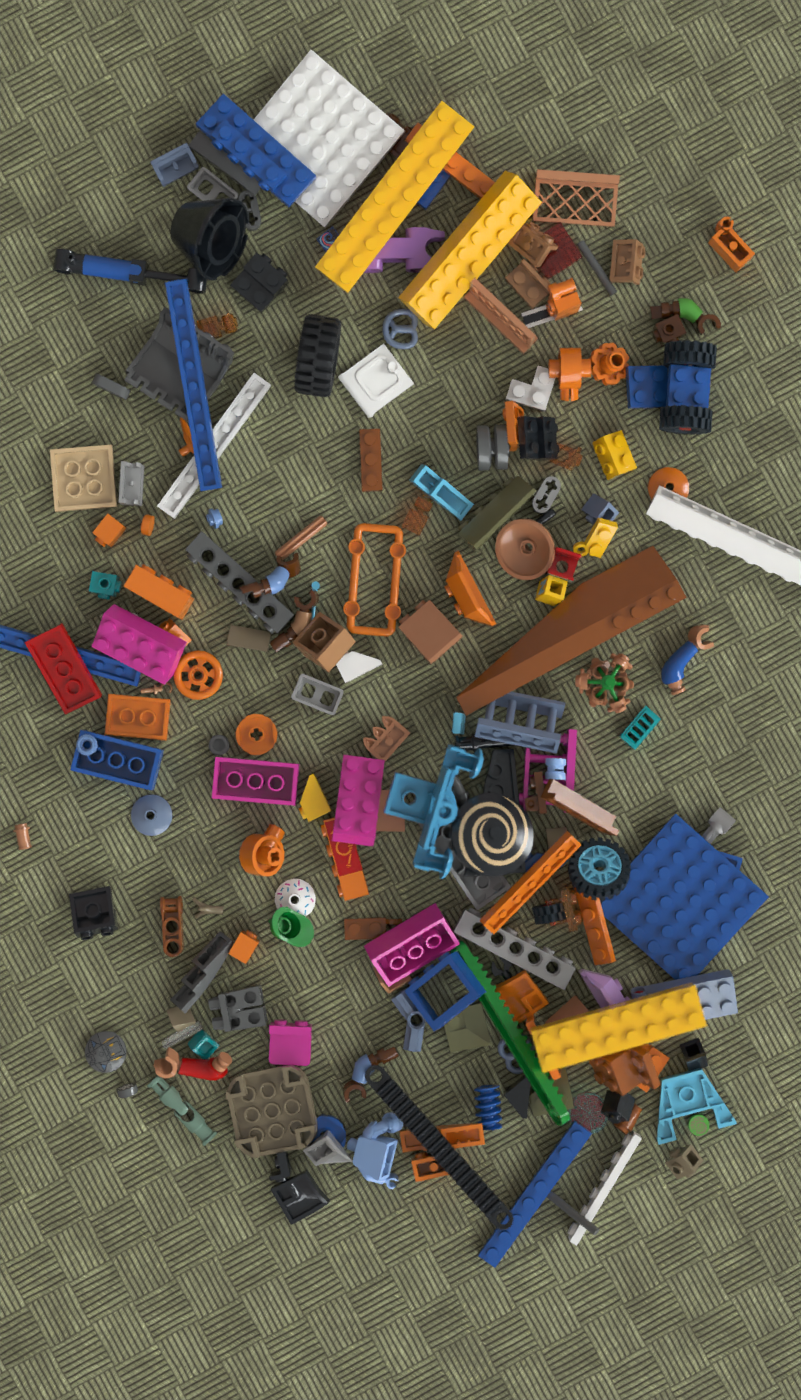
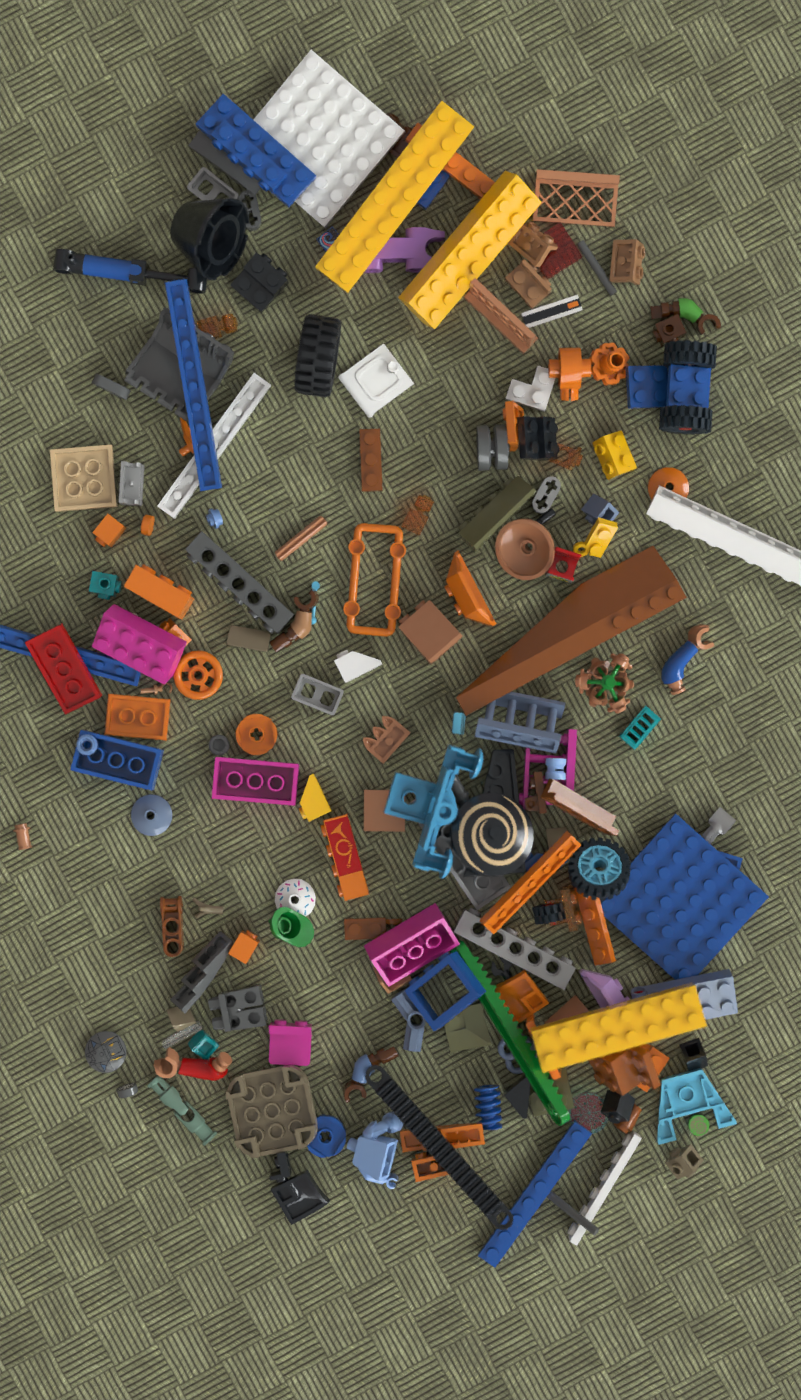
black plate [69,886,118,940] -> none
sand blue hinge [150,143,199,187] -> none
orange piece [239,824,285,876] -> none
reddish brown piece [240,553,301,598] -> none
medium nougat brick [292,612,356,672] -> none
light grey slope [303,1130,353,1166] -> none
dark pink brick [332,755,385,846] -> none
sand blue piece [382,309,418,350] -> none
medium azure slope [409,464,474,520] -> none
black pin [454,734,517,752] -> none
yellow brick [535,575,568,606] -> none
orange hinge [546,278,582,321] -> none
orange hinge [708,216,755,273] -> none

